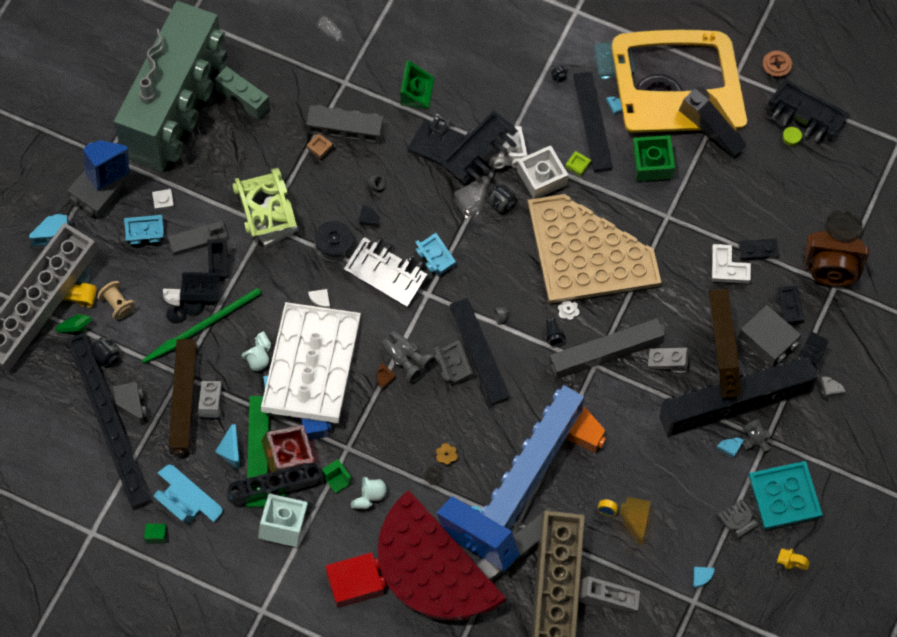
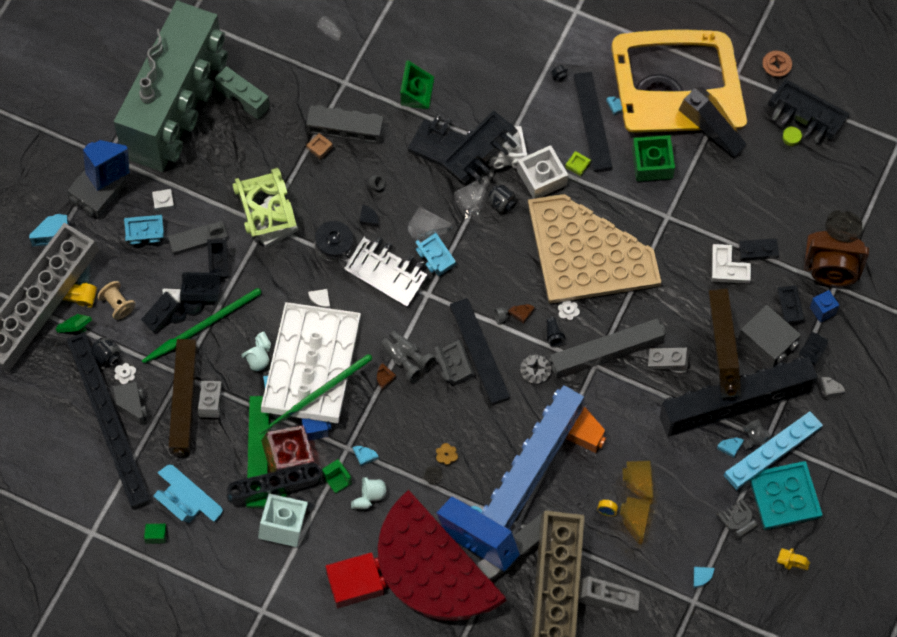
medium azure slope [215,424,240,468] -> none
clear light blue plate [594,42,635,78] -> none
none -> white plant [114,363,136,384]
none -> black plate [141,291,181,333]
none -> green piece [259,354,372,435]
none -> medium azure tile [353,446,379,466]
none -> clear slope [408,207,452,241]
none -> reddish brown tile [508,304,535,324]
none -> light grey gear [520,354,551,384]
none -> clear yellow slope [622,461,653,505]
none -> medium azure plate [723,411,823,490]
none -> blue brick [810,290,839,323]

